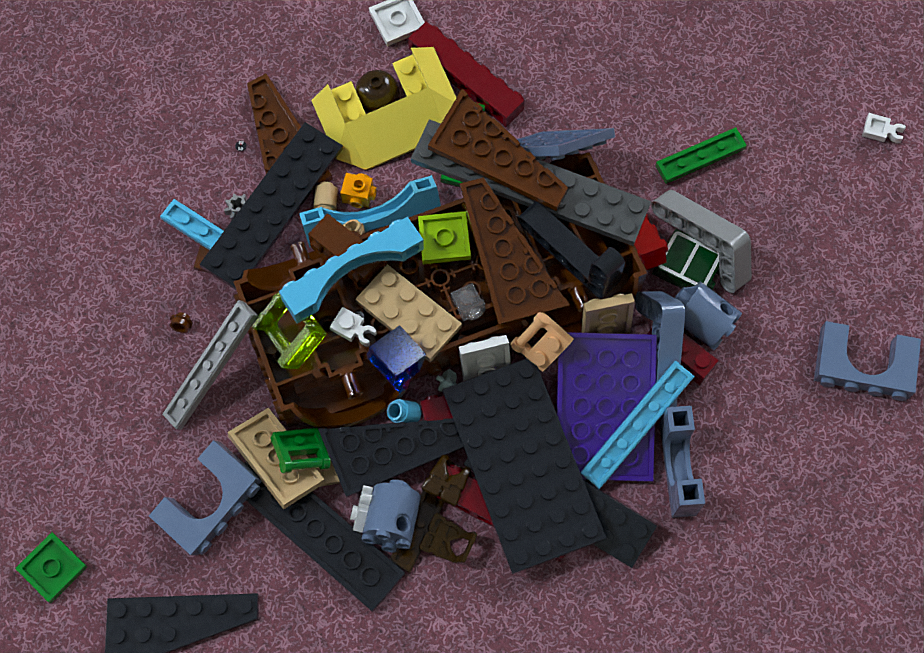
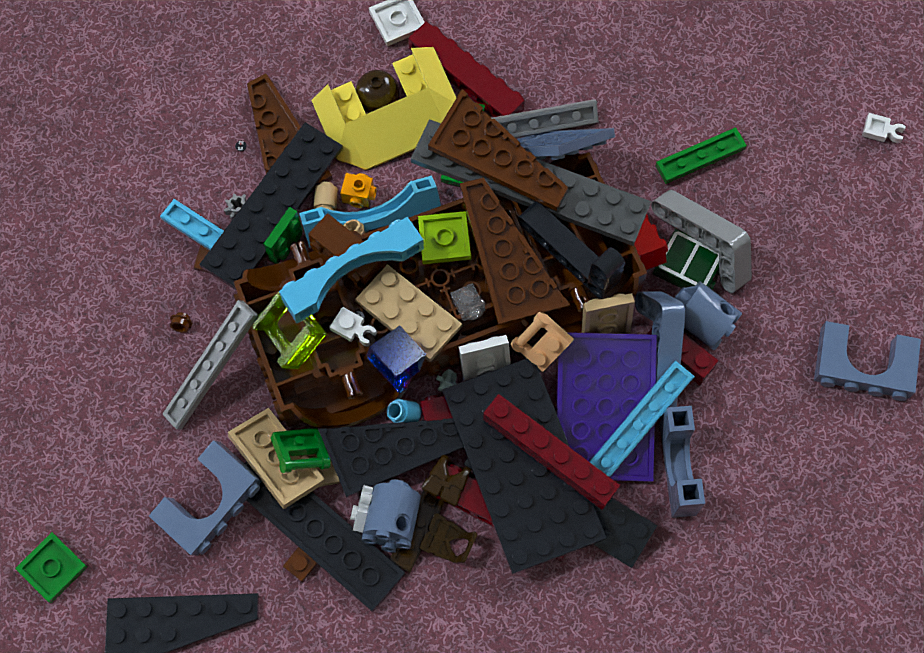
none -> green plate [264,207,303,264]
none -> reddish brown plate [283,547,317,582]
none -> dark red brick [483,394,620,510]
none -> light grey tile [492,99,599,138]

